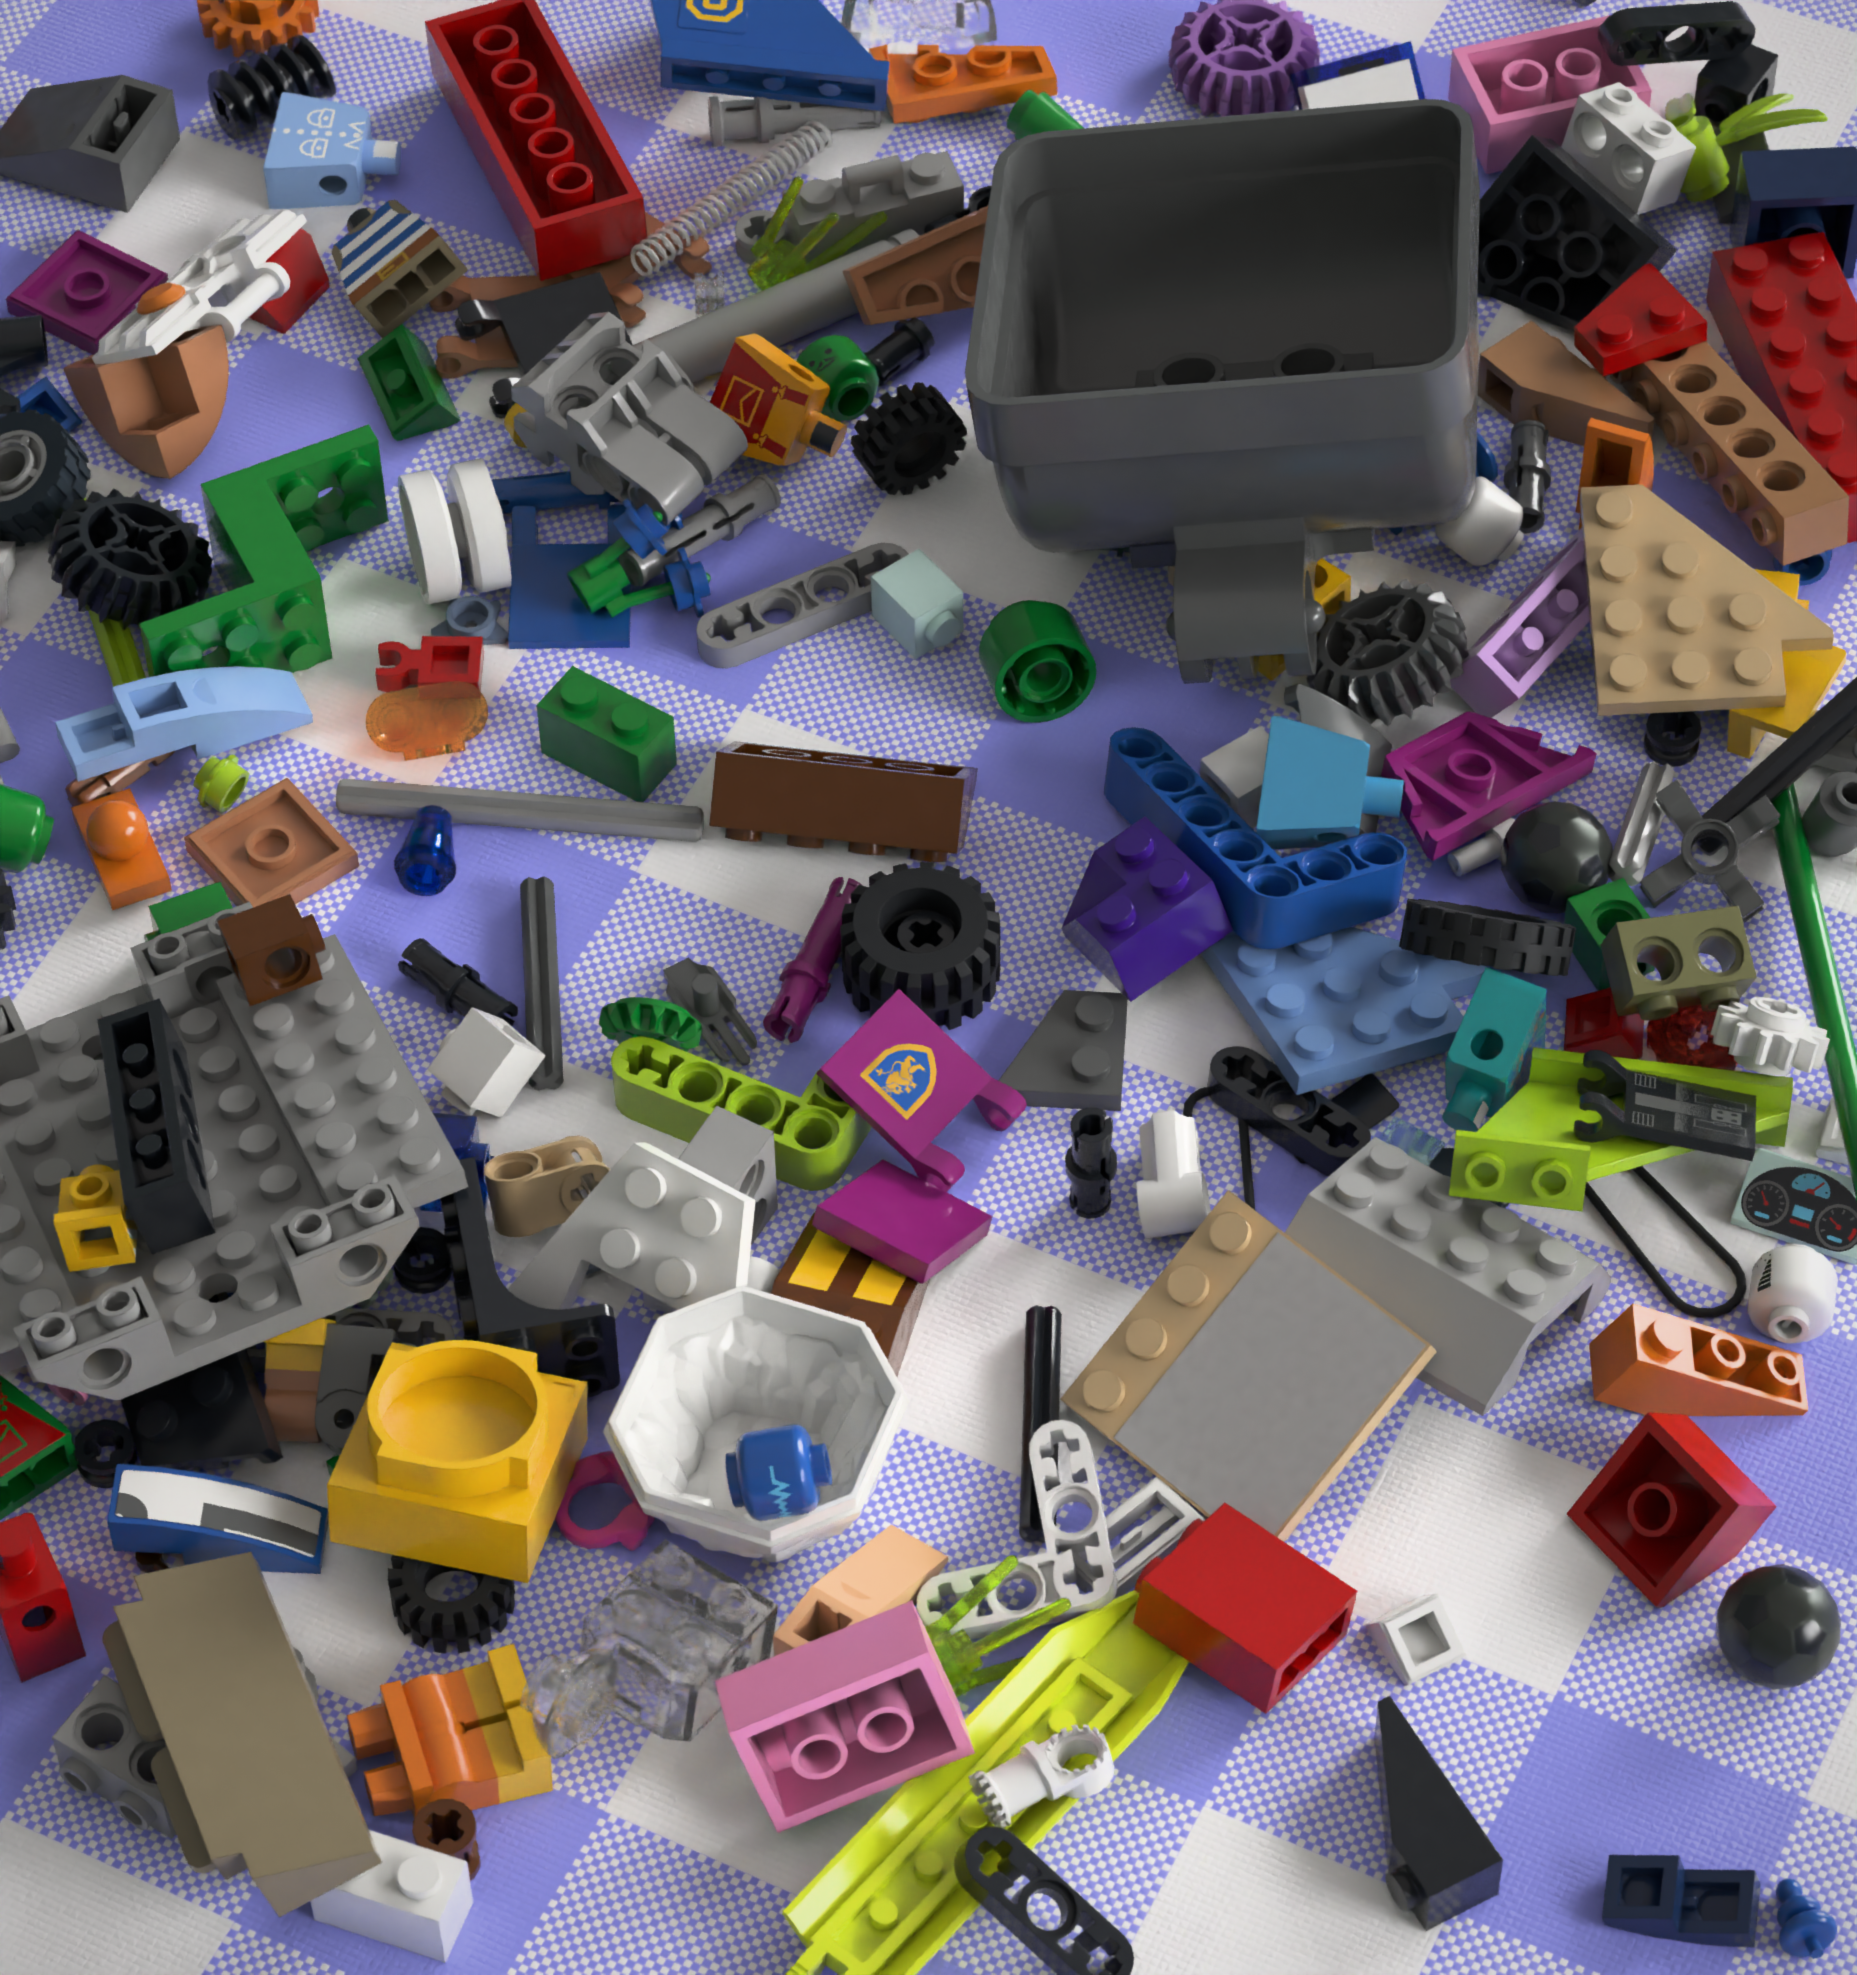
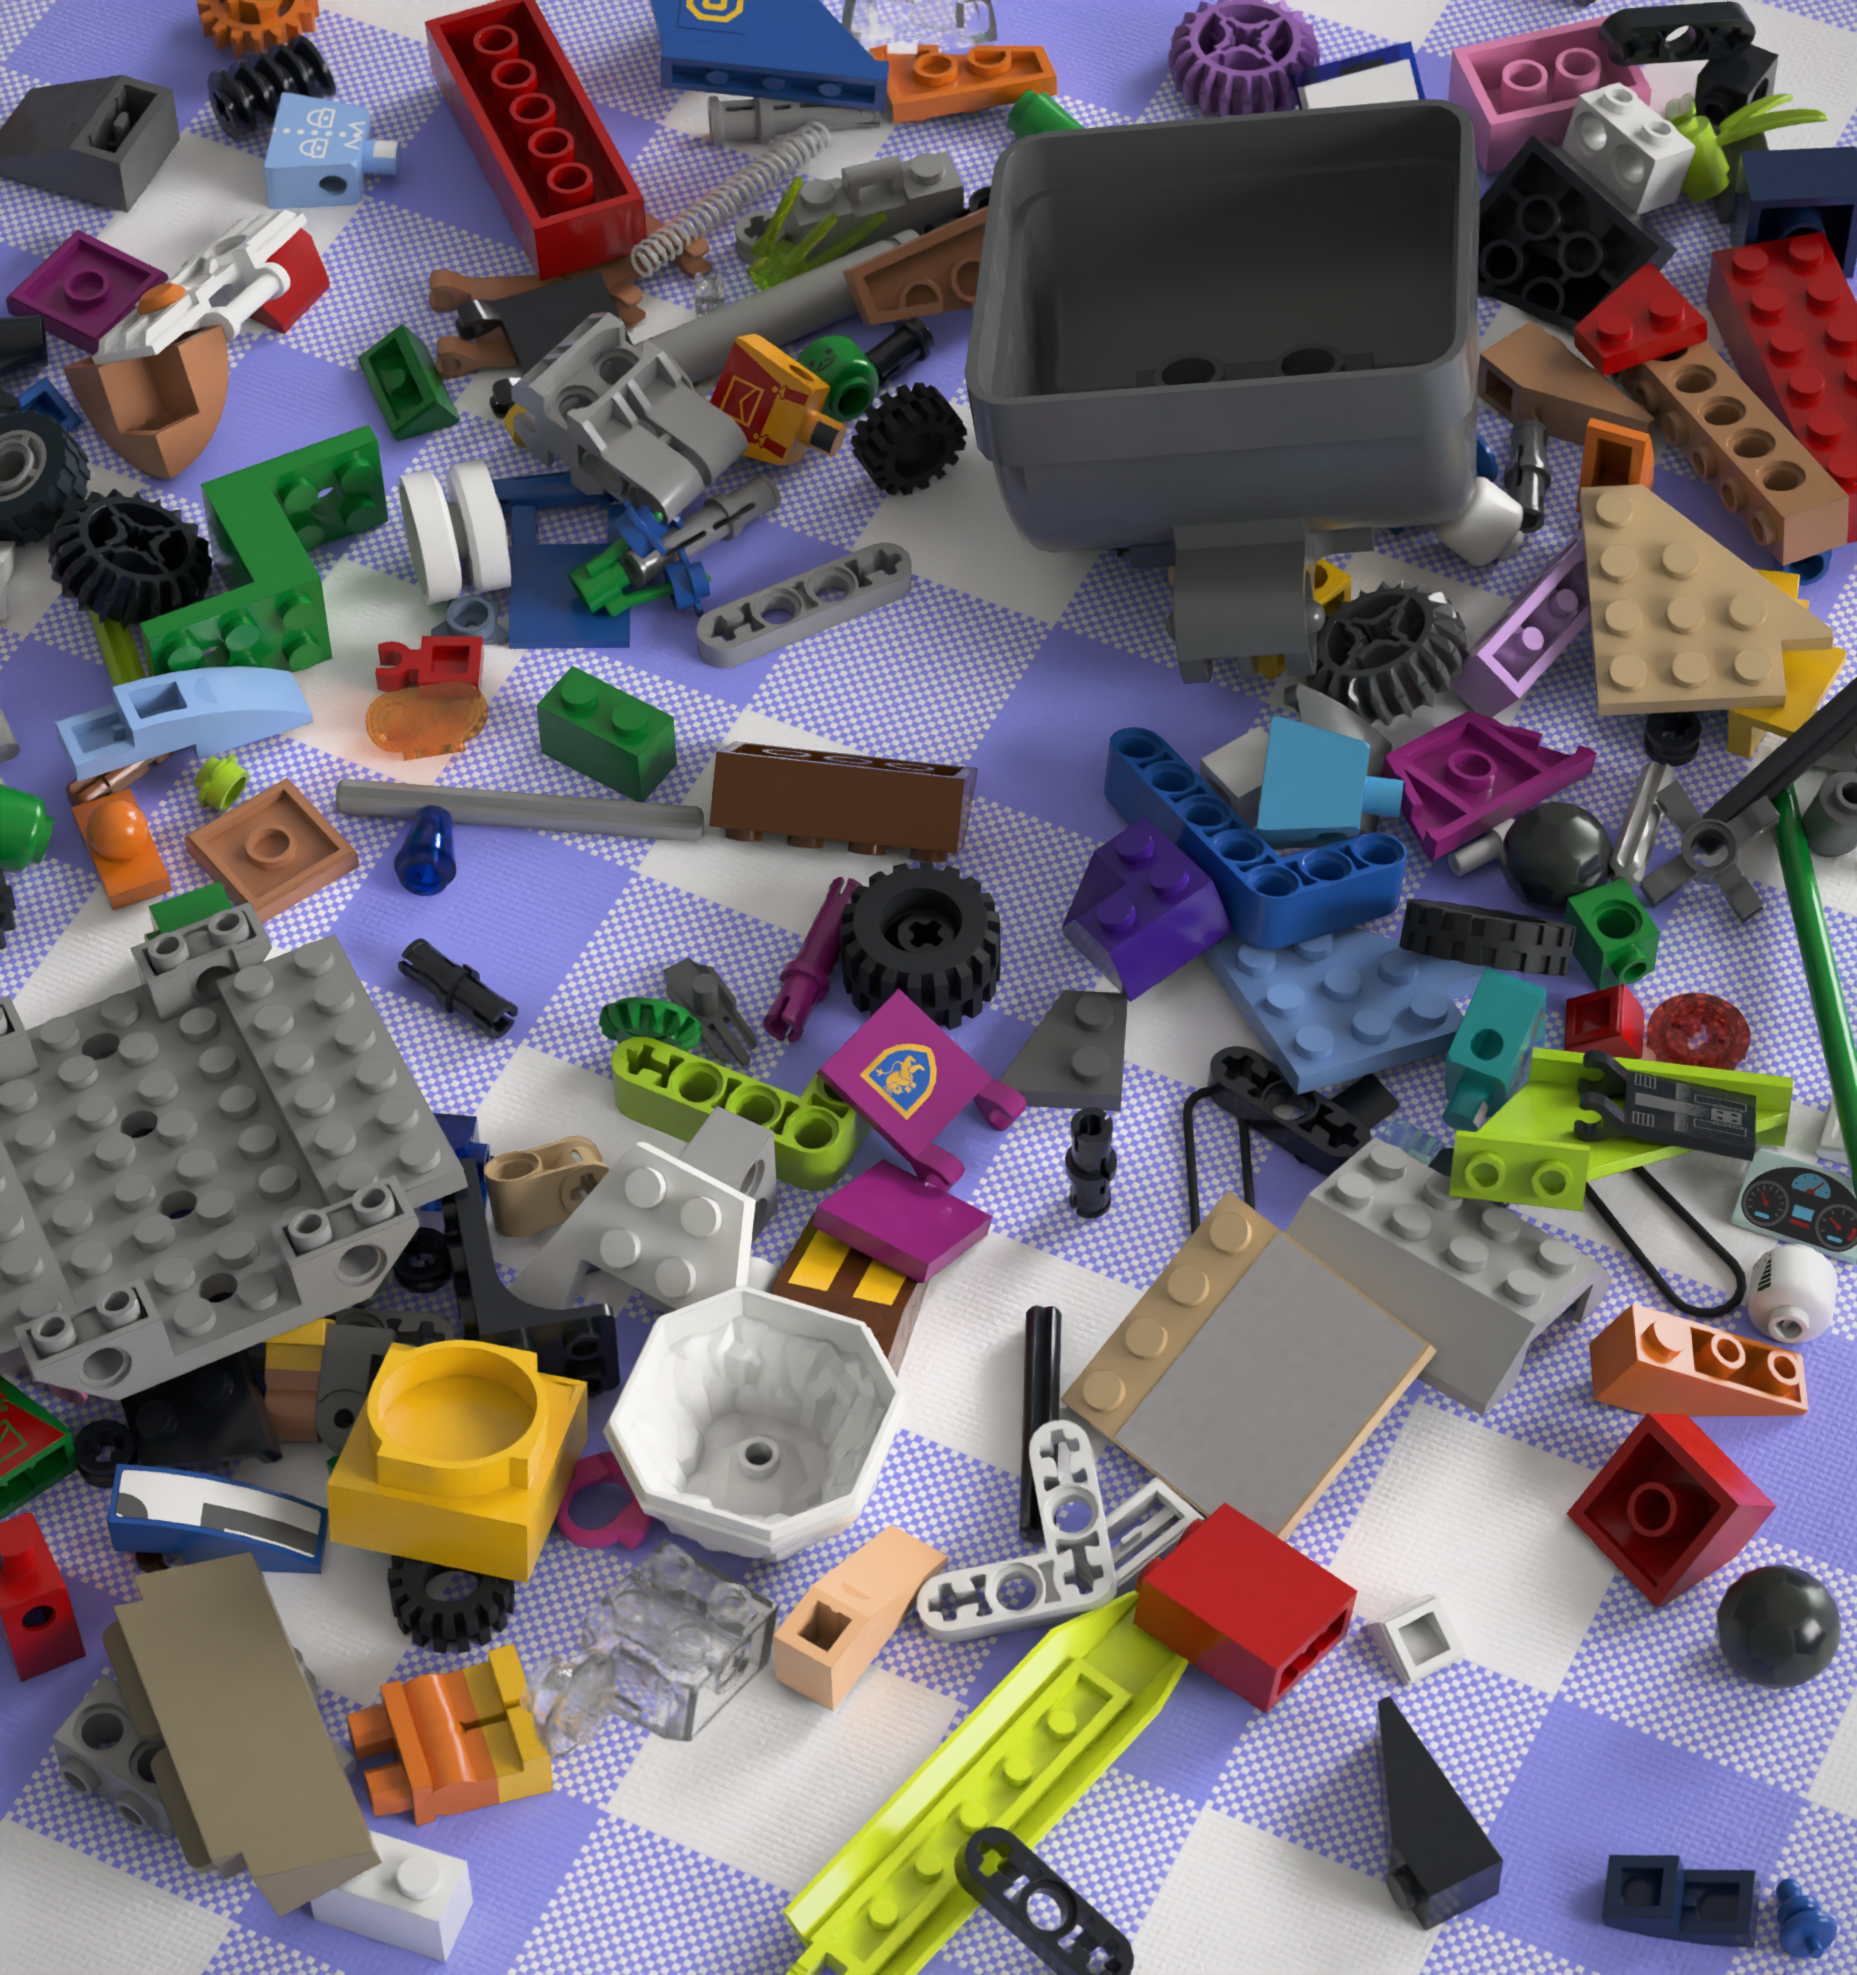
yellow brick [53,1164,138,1272] -> none
black brick [97,998,216,1254] -> none
reddish brown brick [217,894,326,1006] -> none
torso [331,200,468,338] -> none
reddish brown bush [412,1799,481,1881] -> none
white brick [427,1007,546,1117] -> none
dark grey axle [520,876,564,1091] -> none
bright pink brick [715,1600,975,1833] -> none
blue head [725,1424,832,1521] -> none
light aqua brick [871,549,964,660] -> none
clear neon green plant [925,1555,1071,1697] -> none
white connector [968,1724,1114,1828] -> none
green piece [979,600,1097,723] -> none
white piece [1136,1110,1211,1239] -> none
olive brick [1600,906,1757,1021] -> none
white gear [1711,997,1830,1076] -> none

